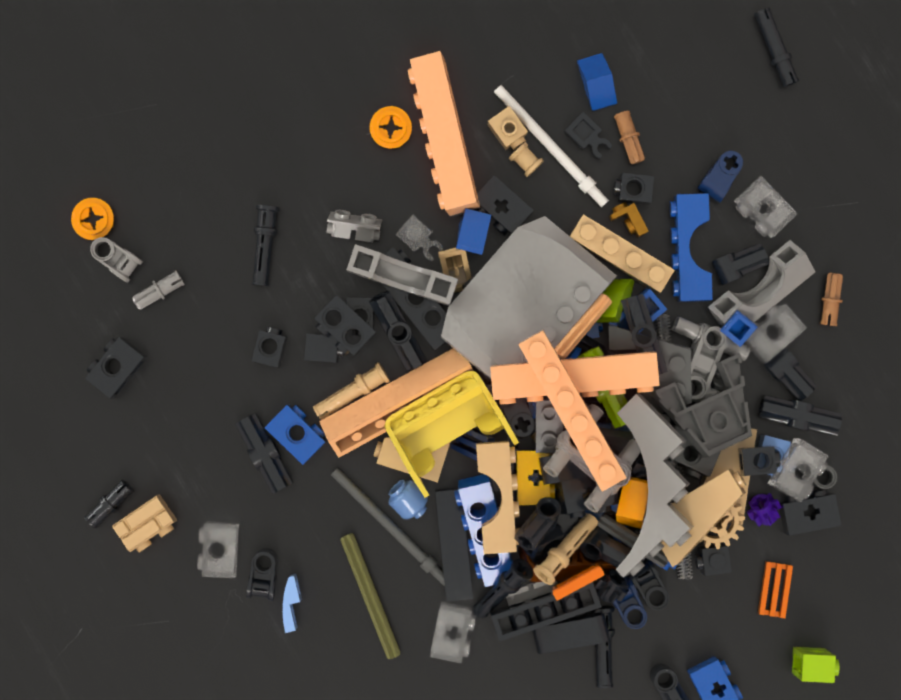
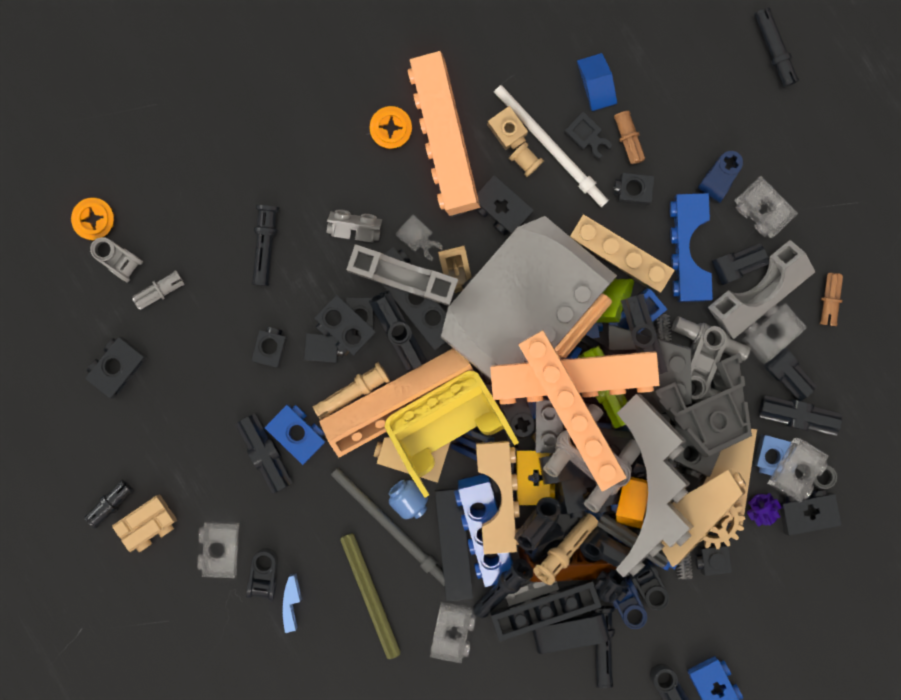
blue slope [456,208,491,255] -> none
orange tile [552,563,605,601] -> none
pearl gold bracket [609,202,649,238] -> none
blue slope [720,310,758,347] -> none
black brick [738,446,780,476] -> none
orange tile [758,561,793,618] -> none
lime brick [792,647,840,683] -> none

